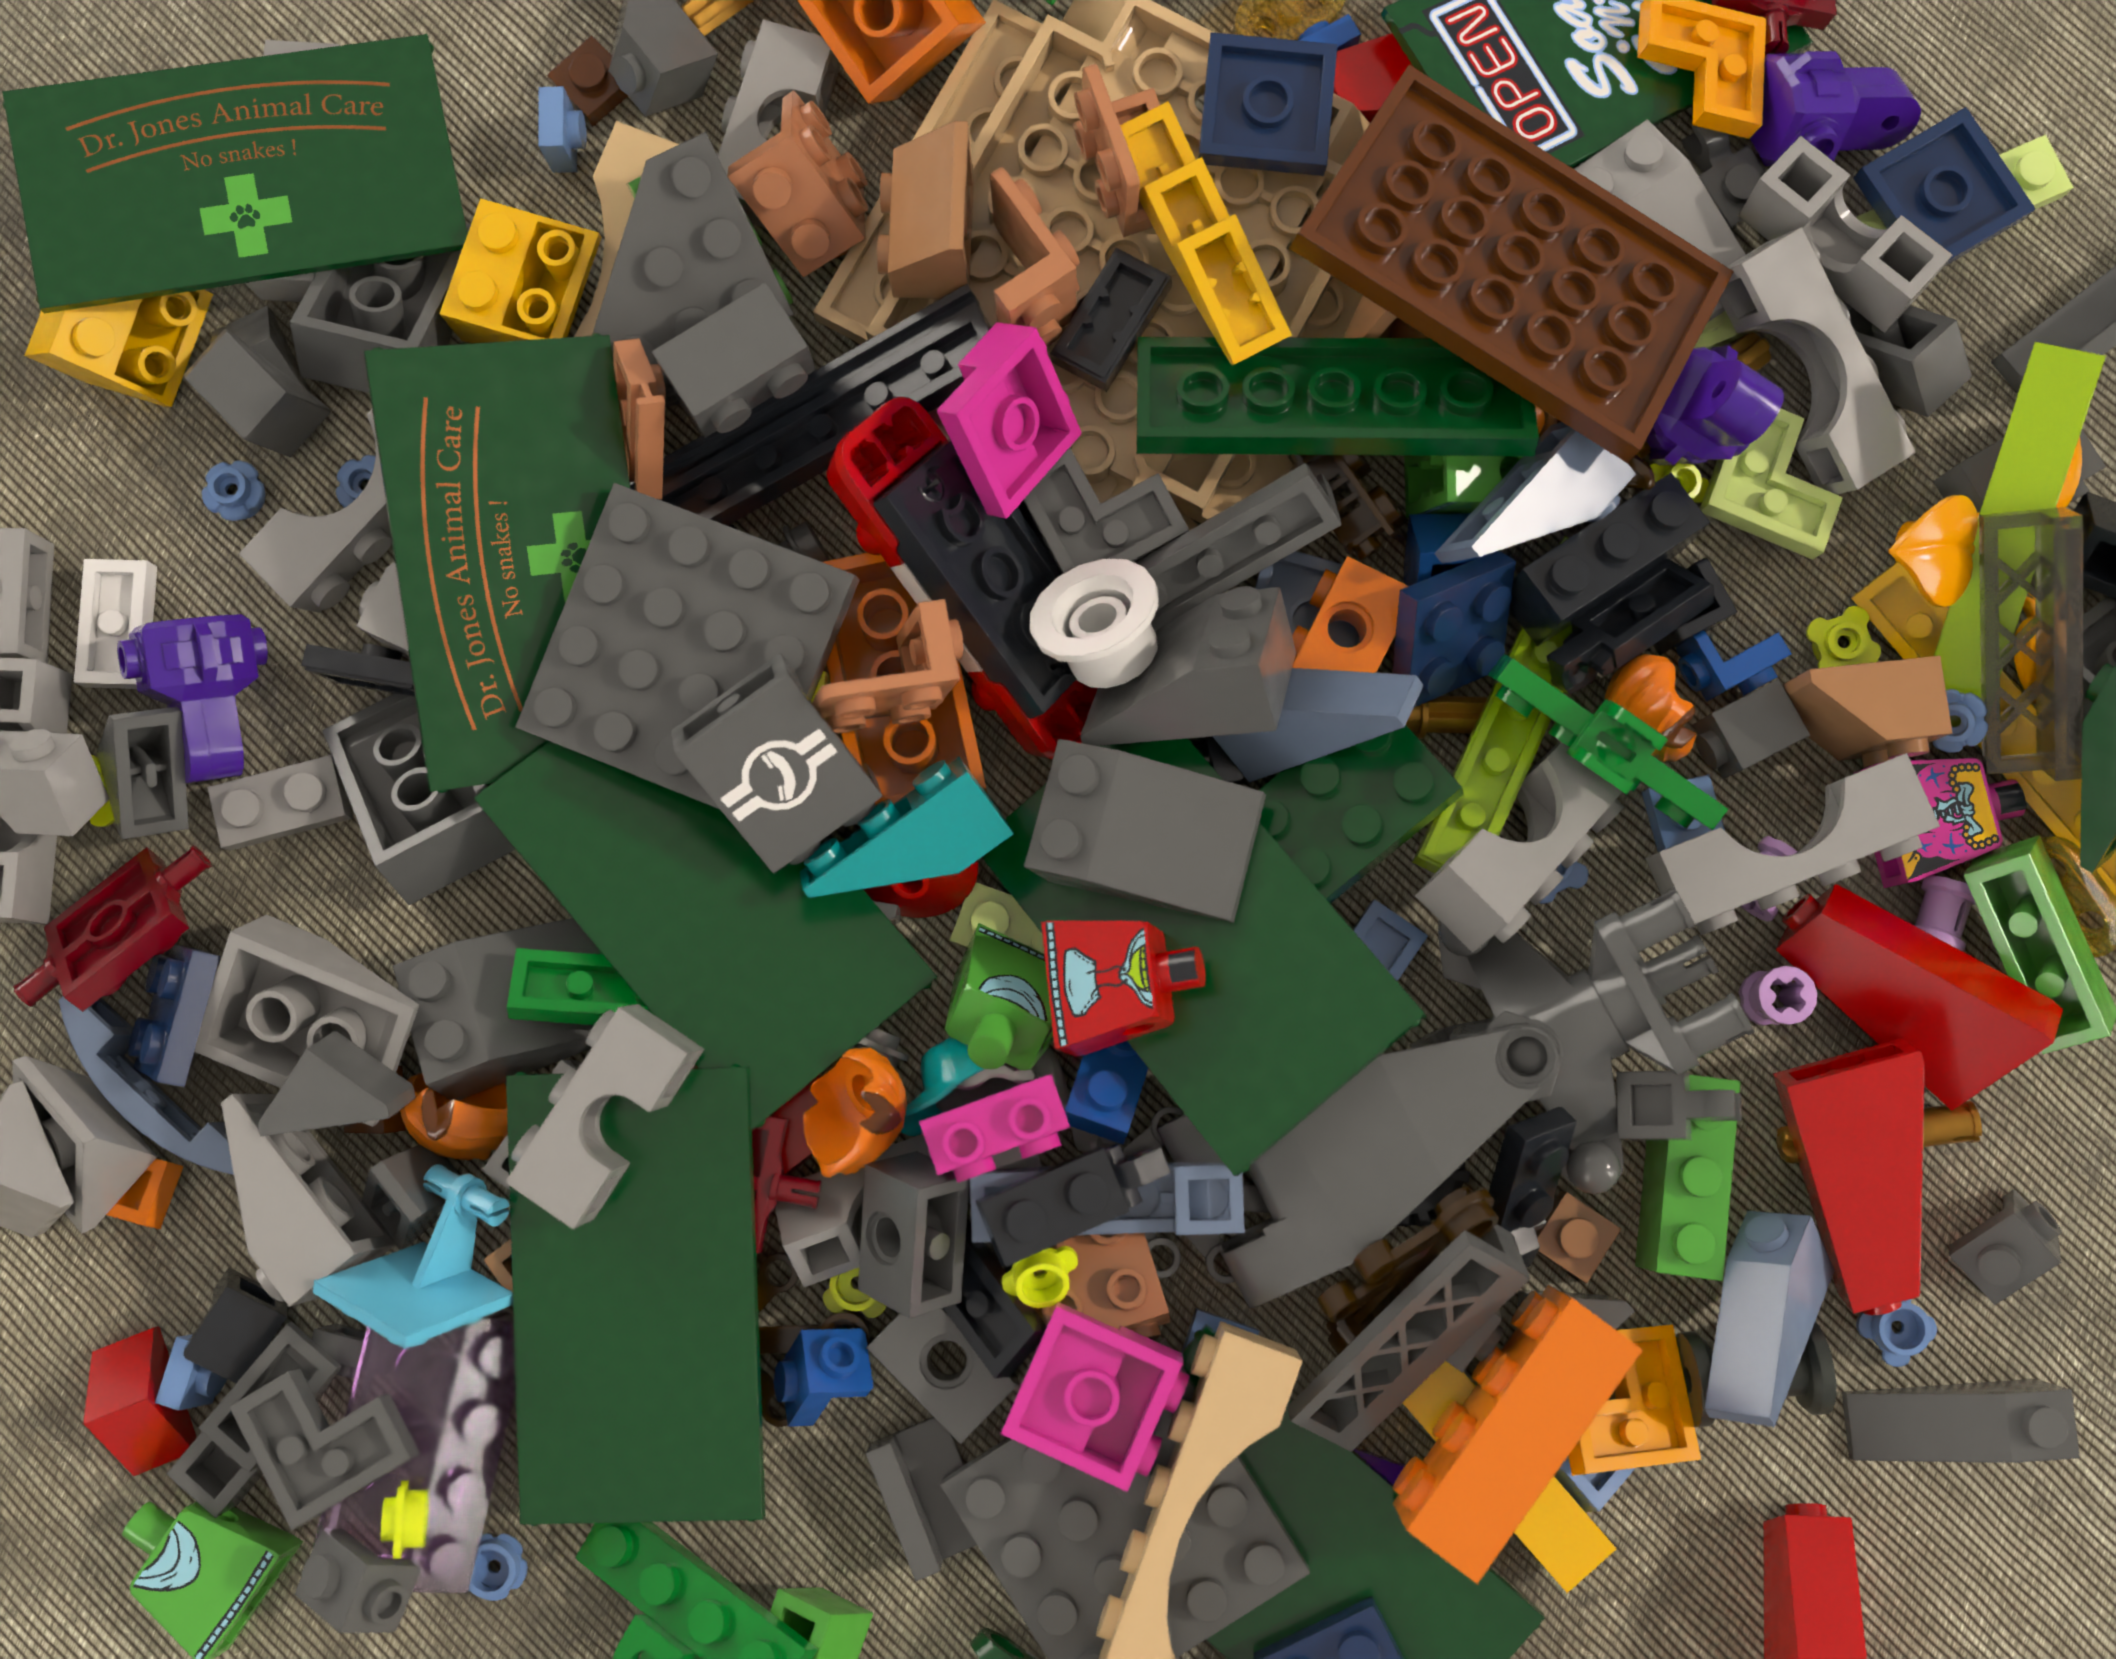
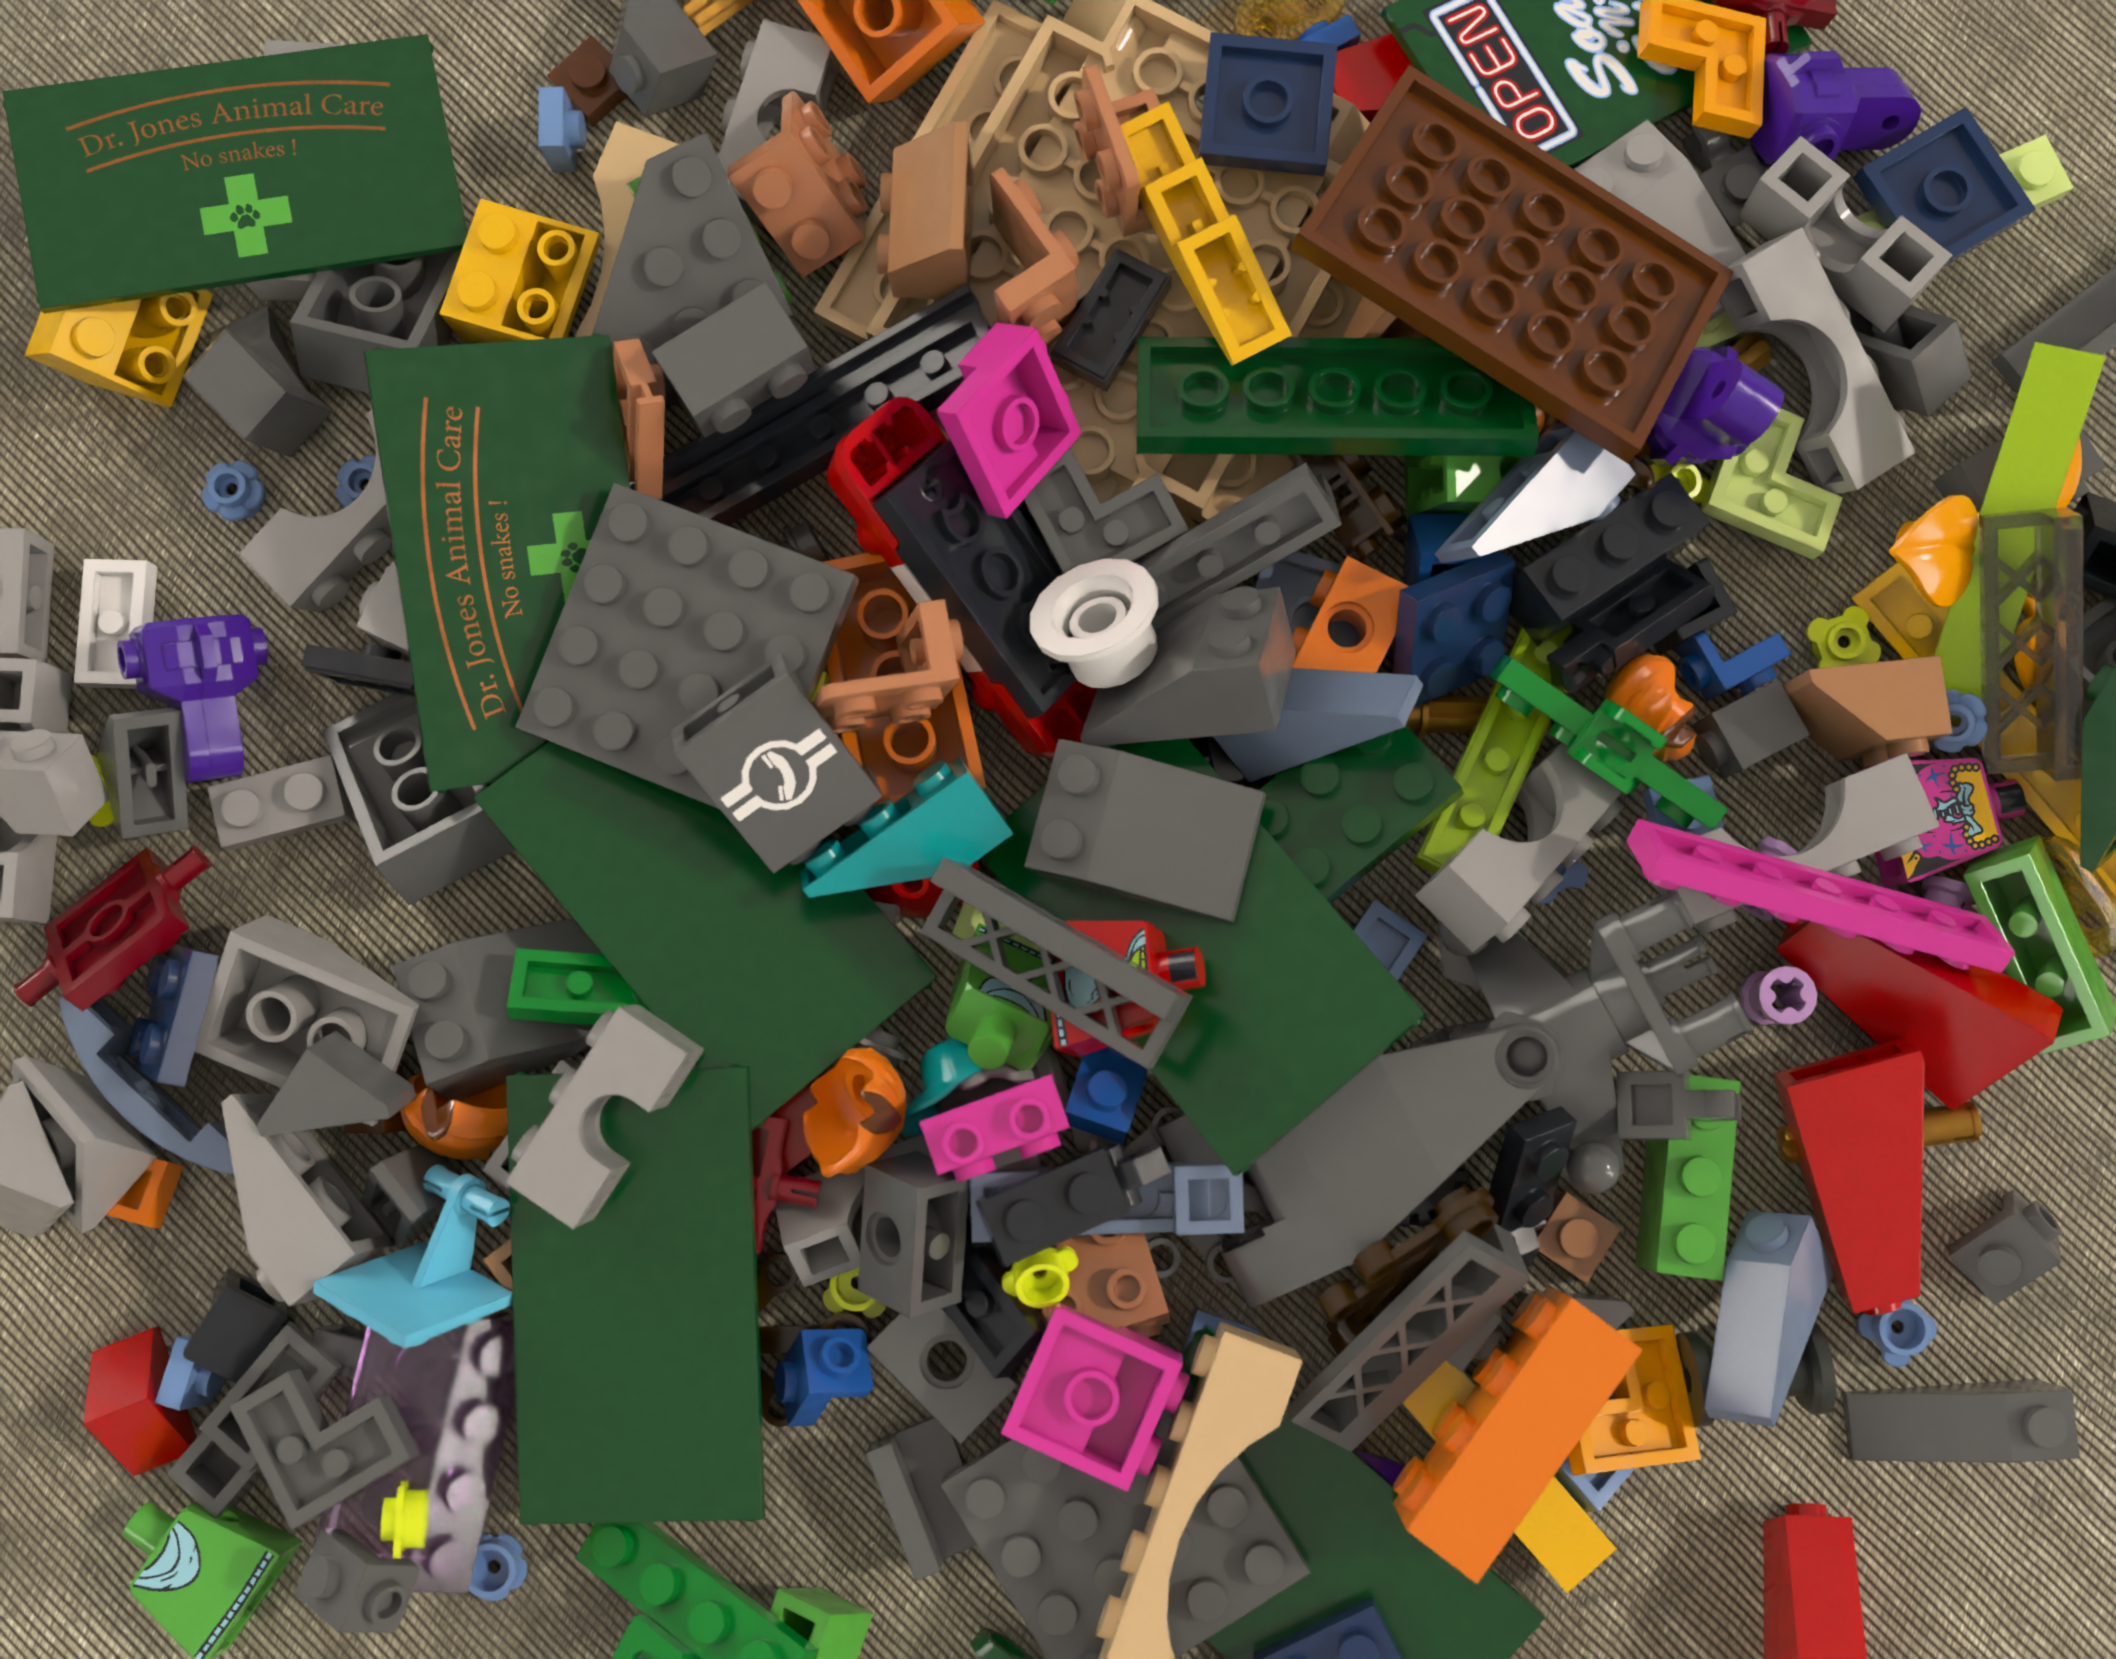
none -> dark grey fence [920,857,1193,1069]
none -> dark pink plate [1626,819,2015,973]

